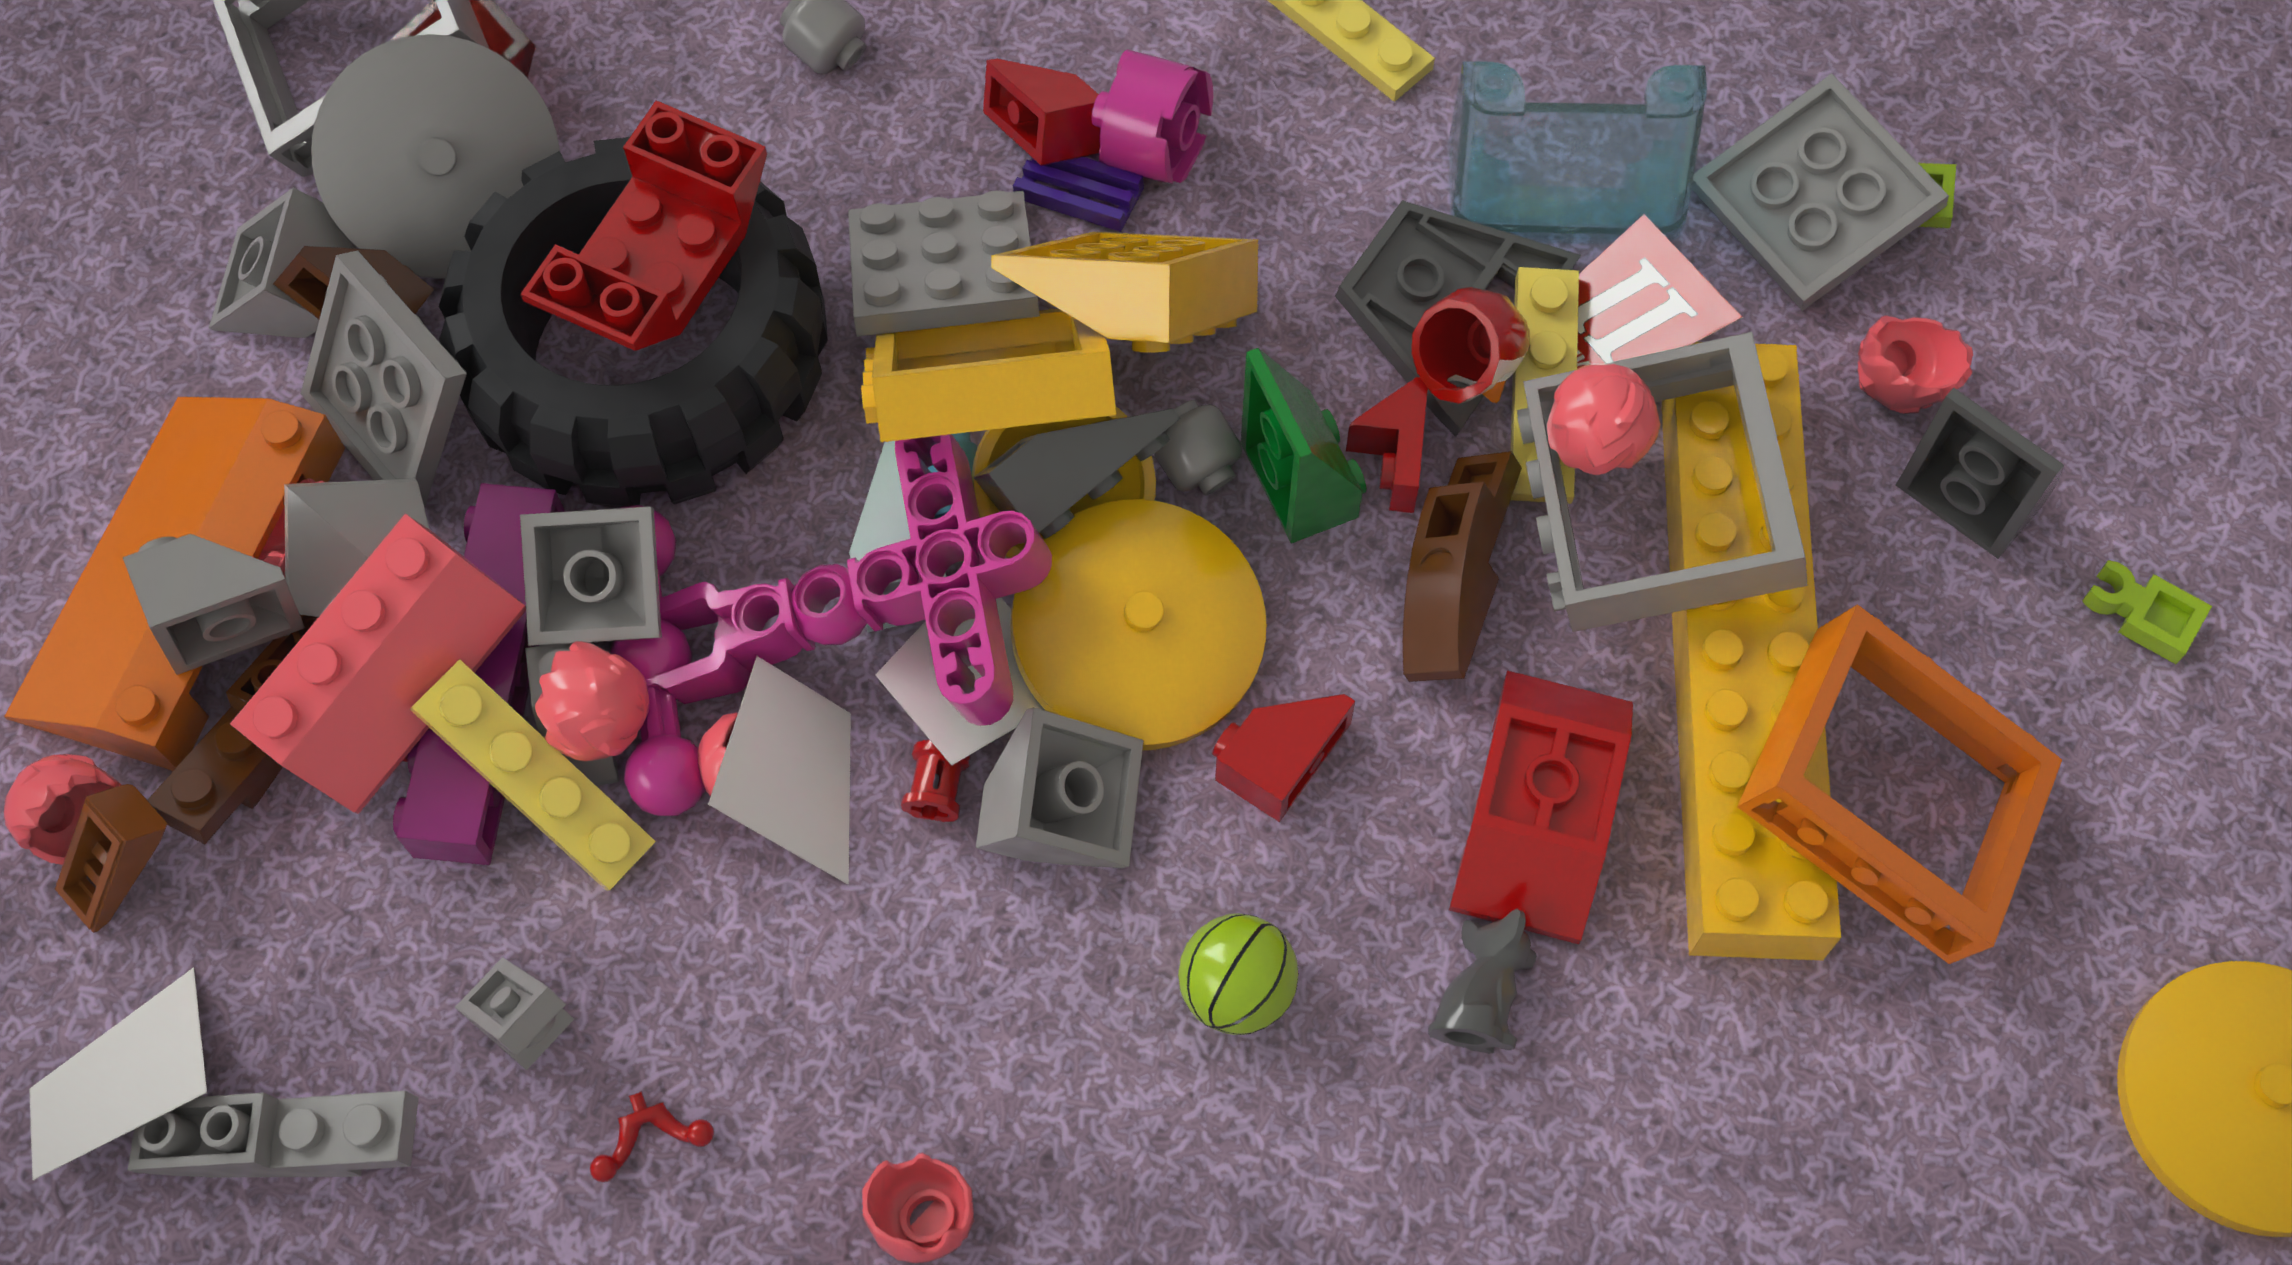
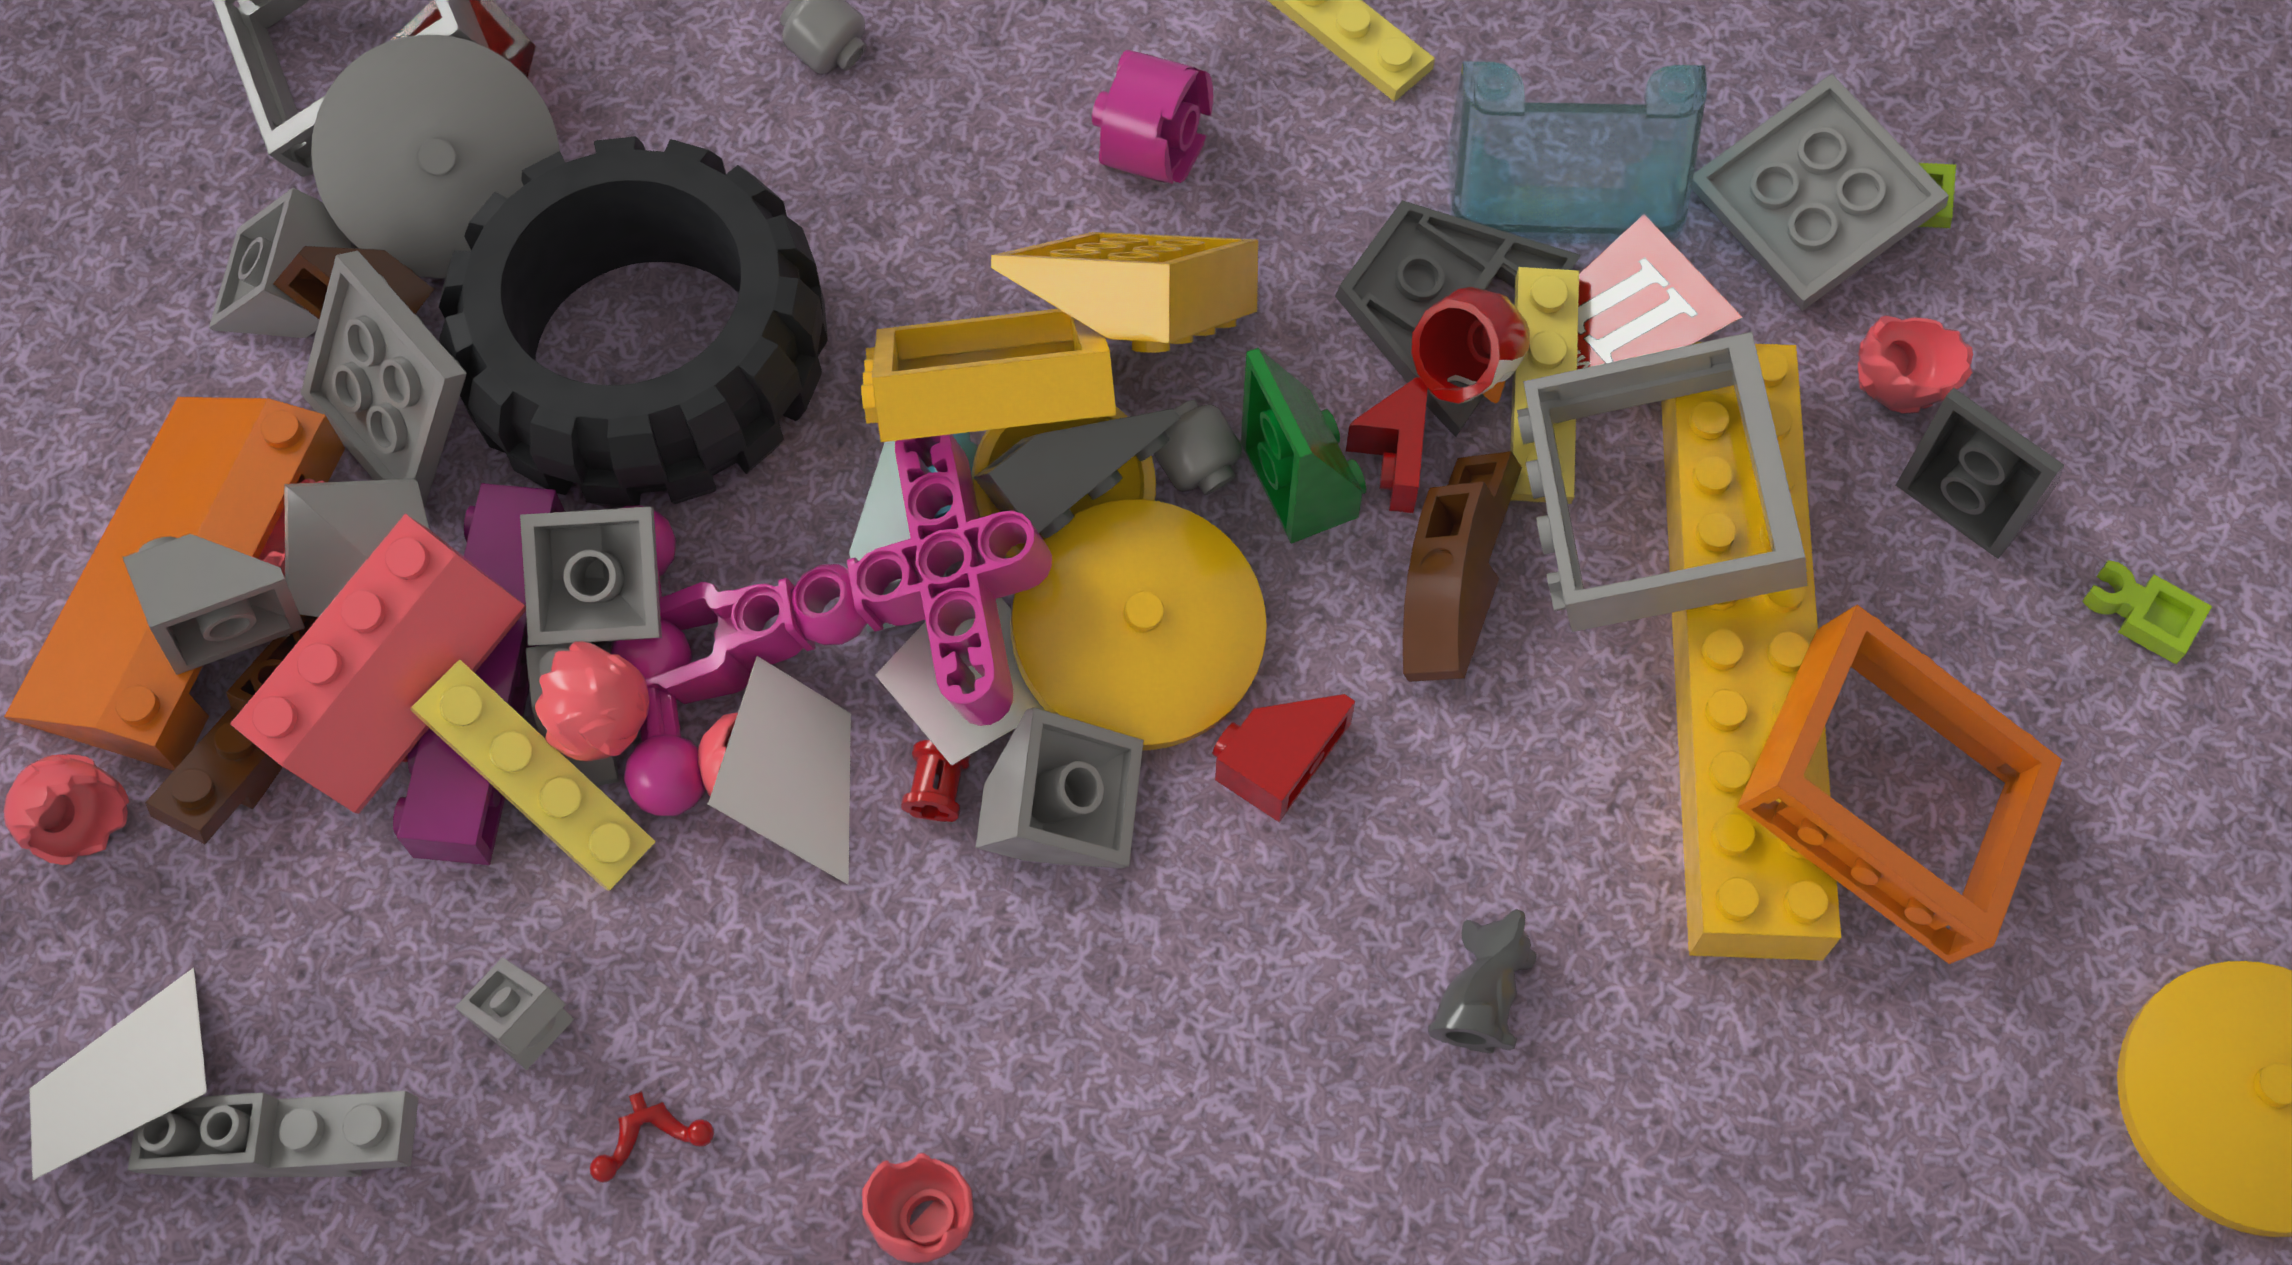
dark orange slope [55,784,167,933] -> none
red slope [521,100,767,351] -> none
light grey plate [848,191,1040,337] -> none
red slope [983,58,1101,165] -> none
dark purple tile [1013,157,1144,232] -> none
lime piece [1178,913,1299,1035] -> none
red slope [1449,670,1633,944] -> none
coral hair [1547,364,1660,475] -> none

